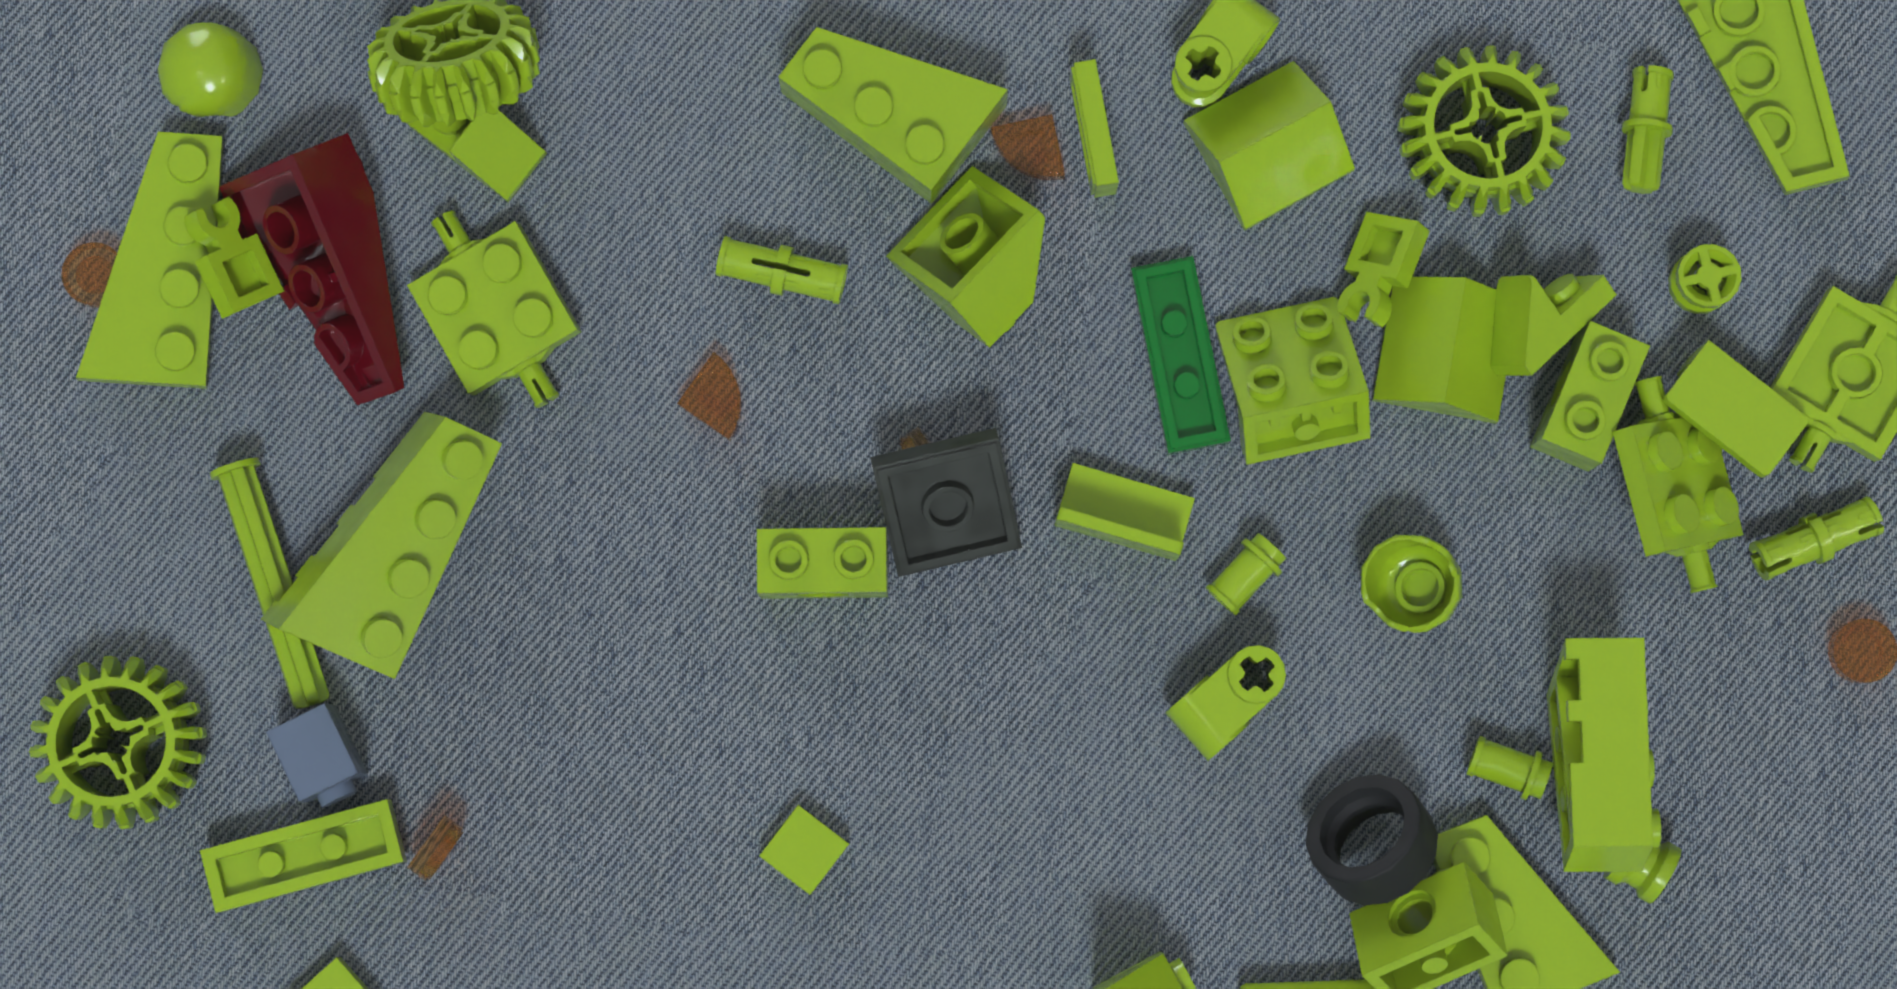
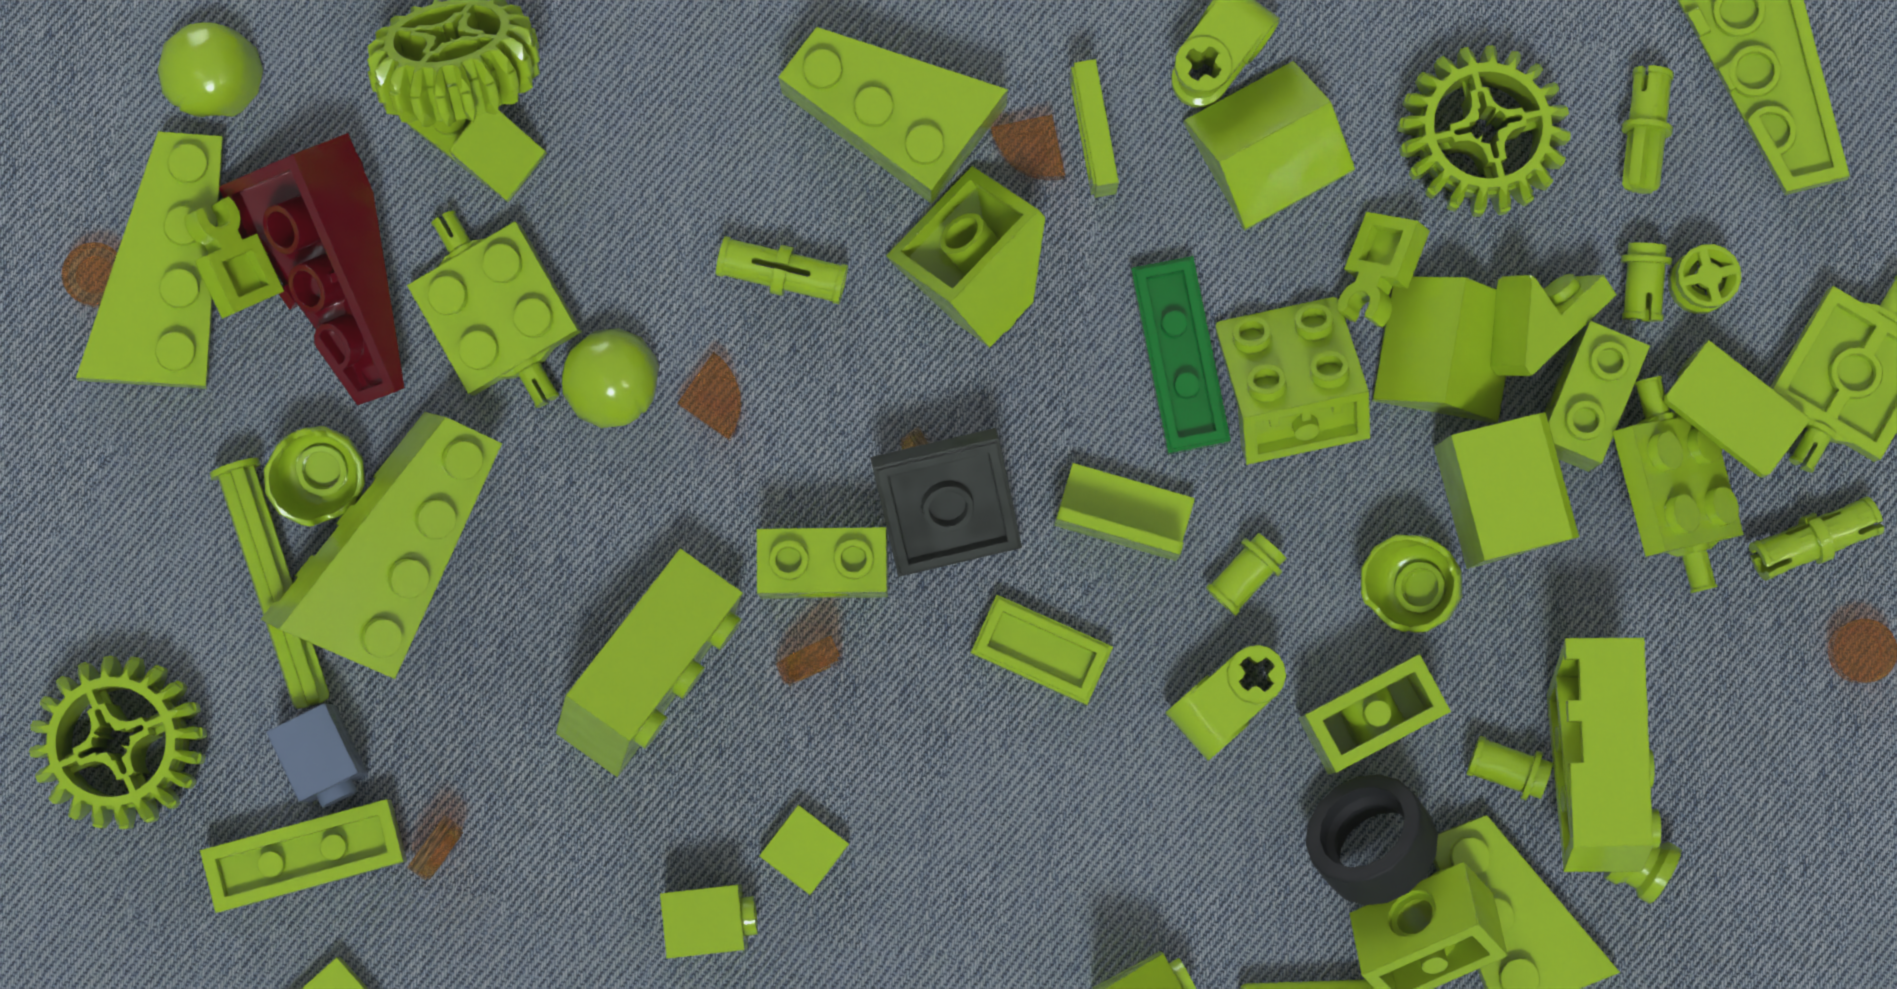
none -> lime hair [264,426,365,526]
none -> lime wedge [556,548,743,778]
none -> lime hair [562,328,659,428]
none -> lime brick [660,884,758,959]
none -> clear orange tile [775,635,842,686]
none -> lime tile [970,595,1113,706]
none -> lime brick [1298,654,1451,774]
none -> lime slope [1434,412,1579,569]
none -> lime pin [1621,242,1672,322]

